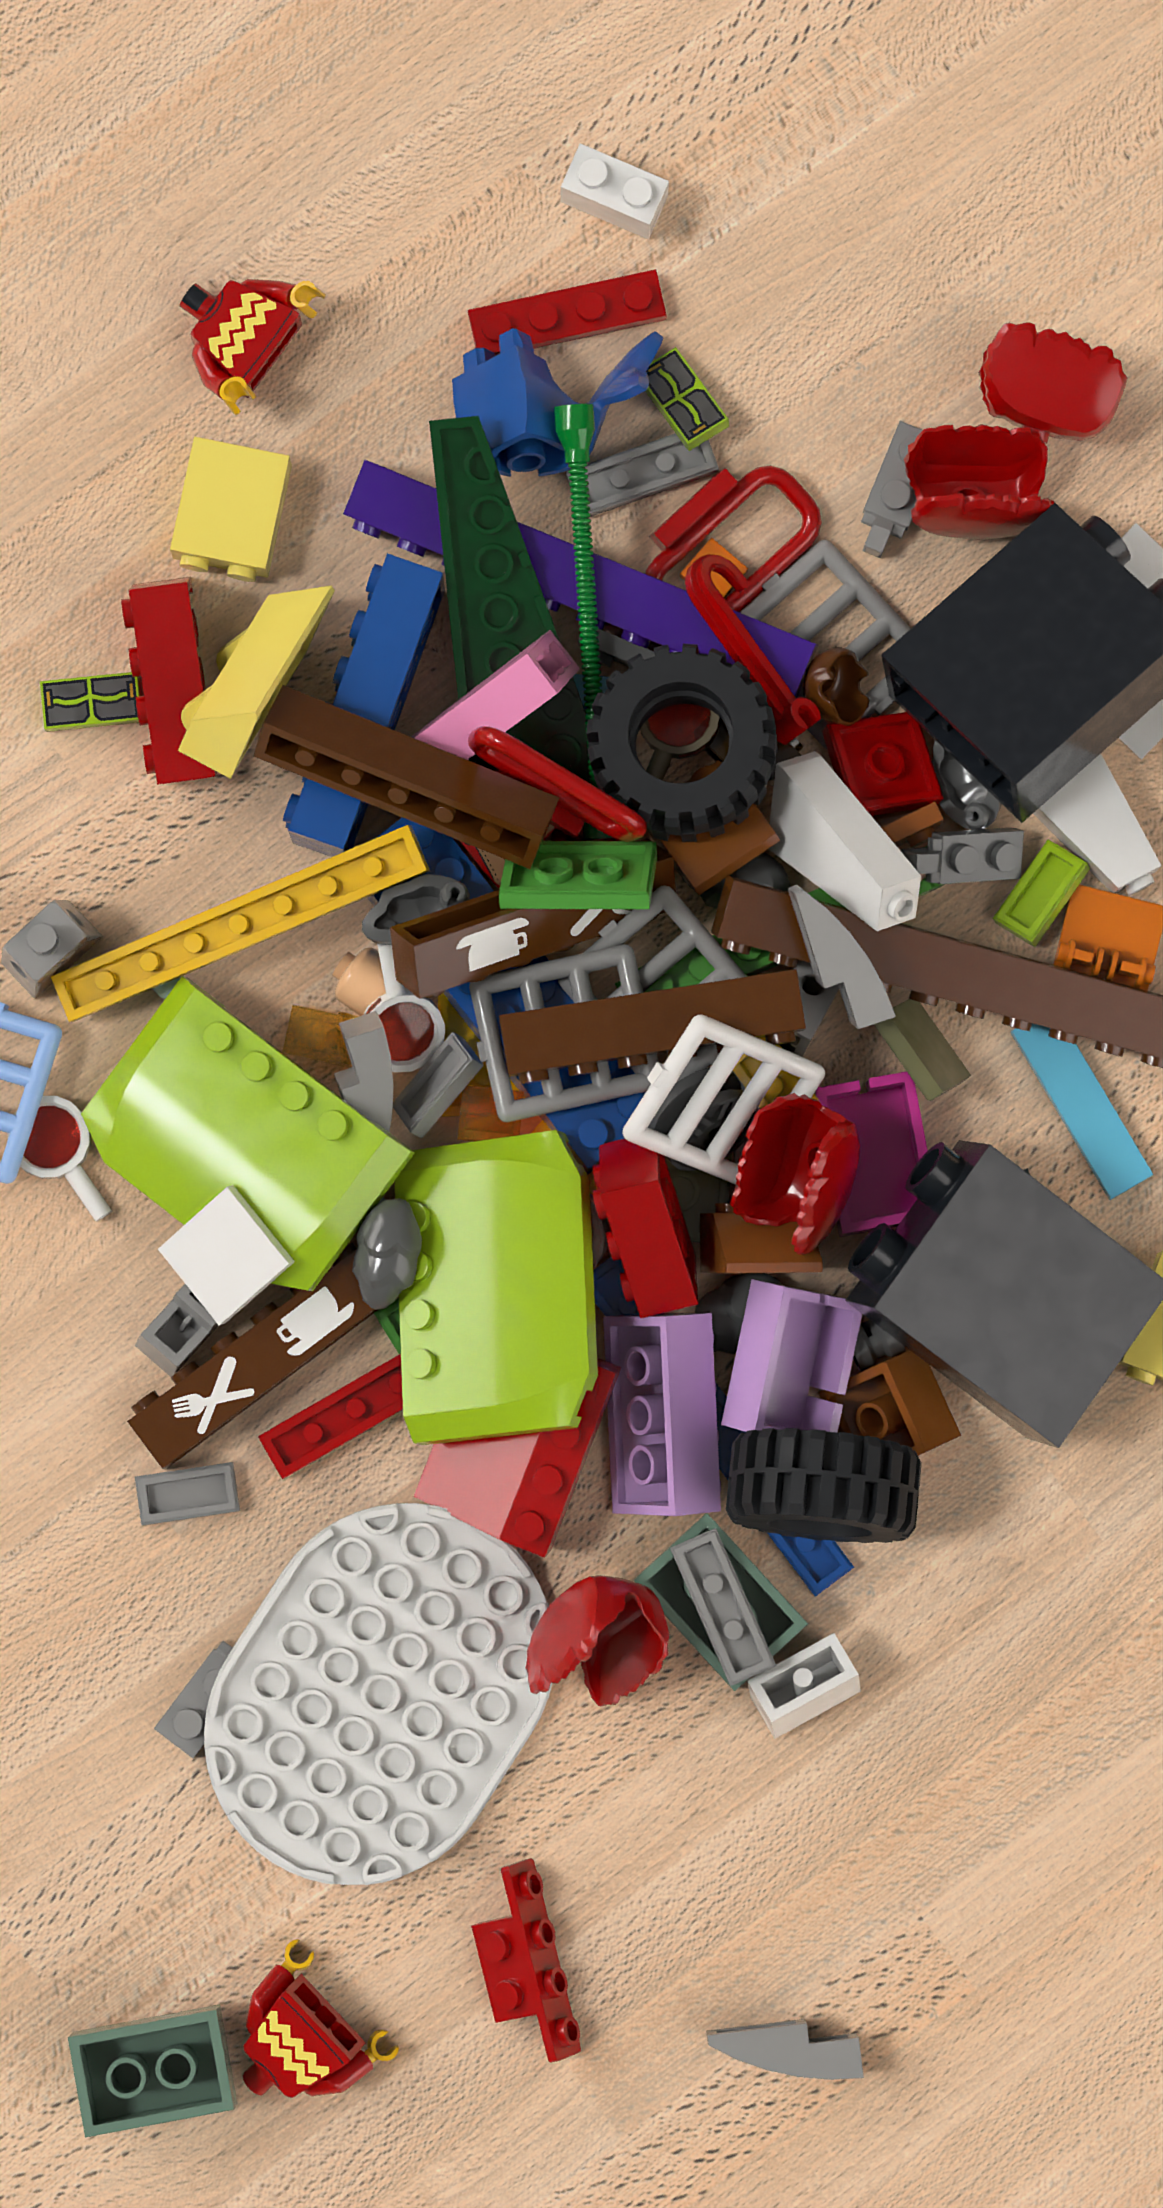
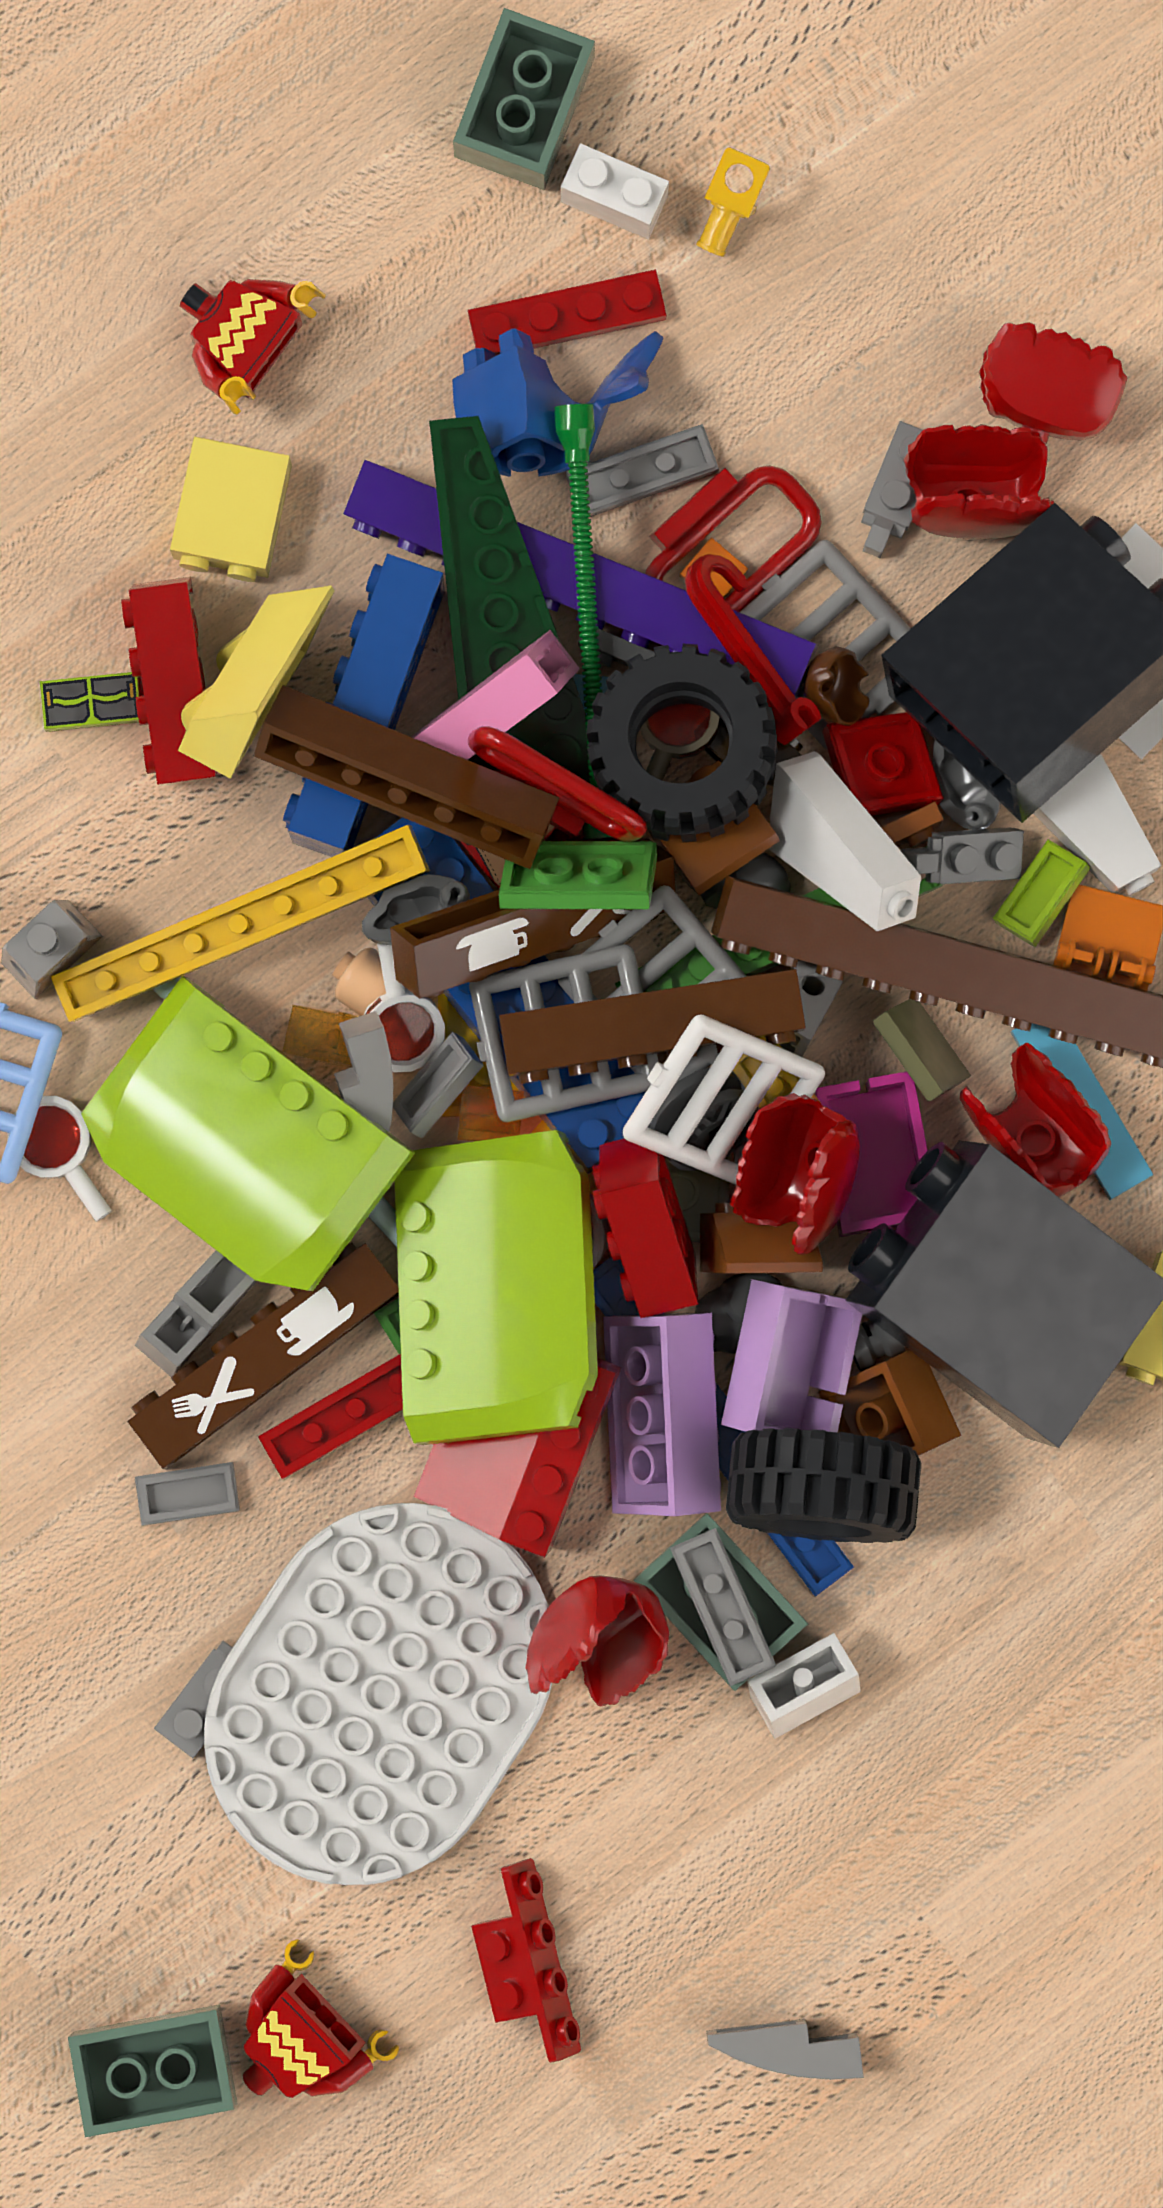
white tile [158,1185,295,1326] -> none
dark grey arm [352,1198,422,1309] -> none
tile [645,347,729,451] -> none
light grey slope [788,885,896,1029] -> none
none -> sand green brick [453,8,595,190]
none -> yellow bracket [696,147,770,257]
none -> red animal [959,1043,1111,1198]

